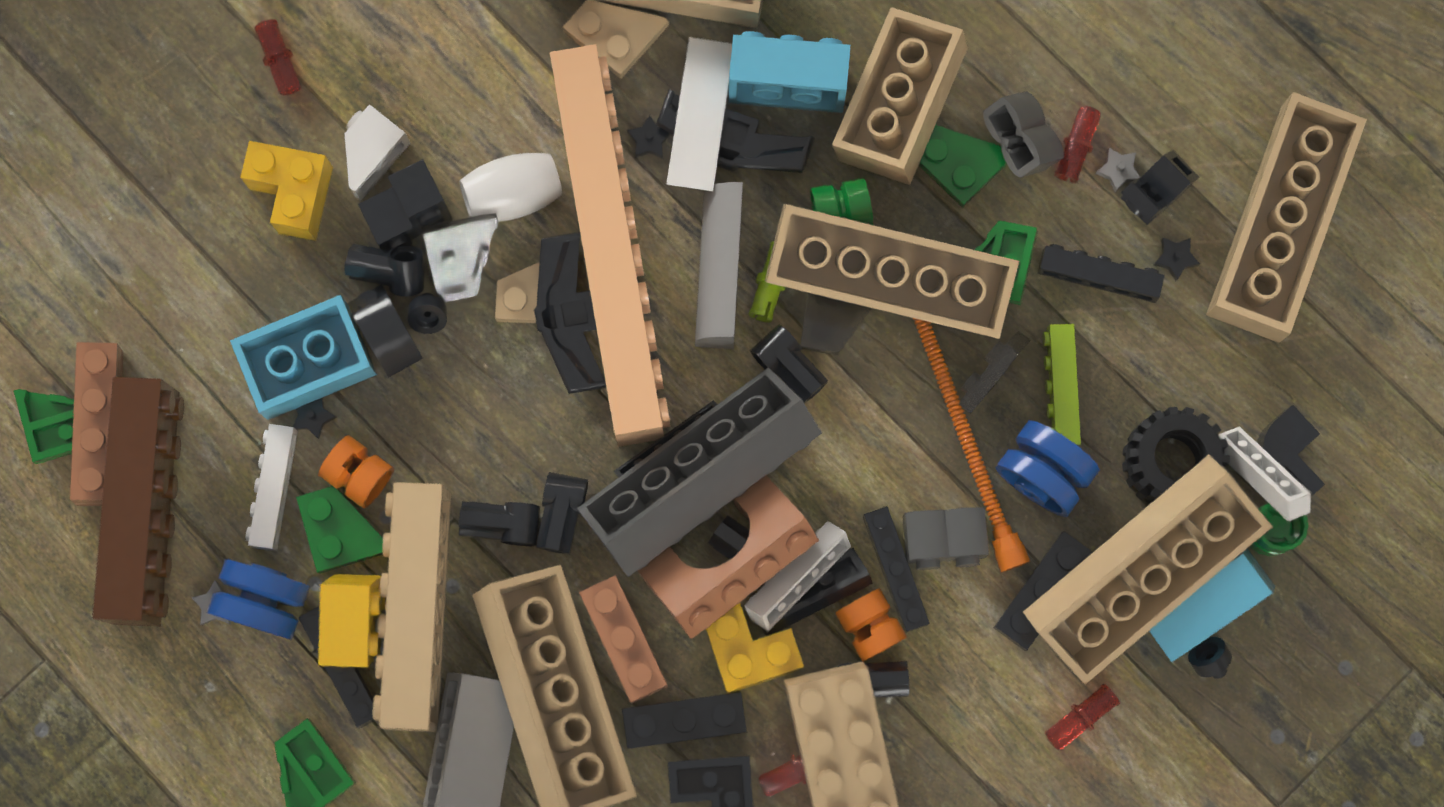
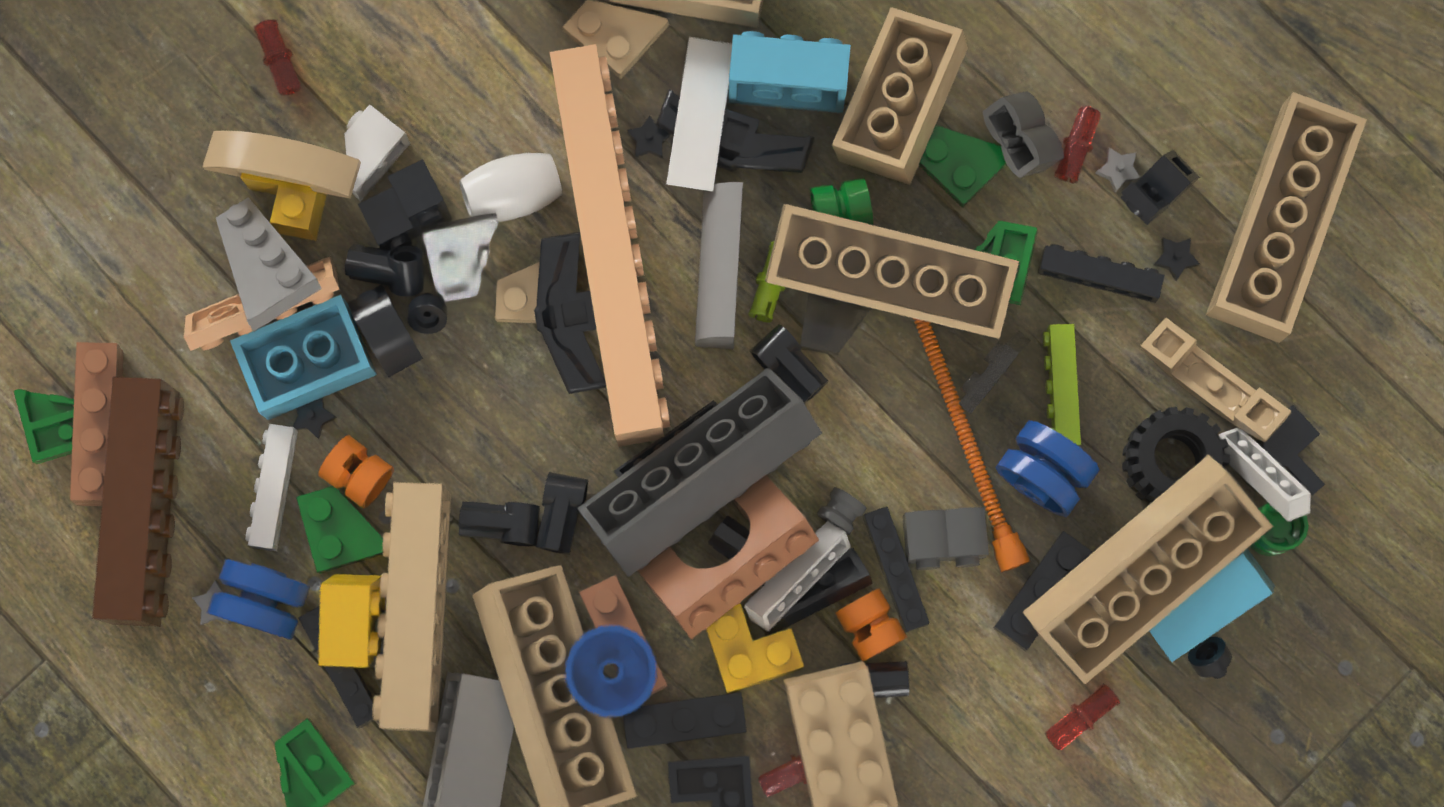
none -> light nougat plate [184,256,339,351]
none -> tan slope [203,131,361,199]
none -> light grey wing [216,197,322,332]
none -> blue wheel [566,625,656,717]
none -> dark grey wheel [817,487,867,535]
none -> tan slope [1140,317,1291,443]

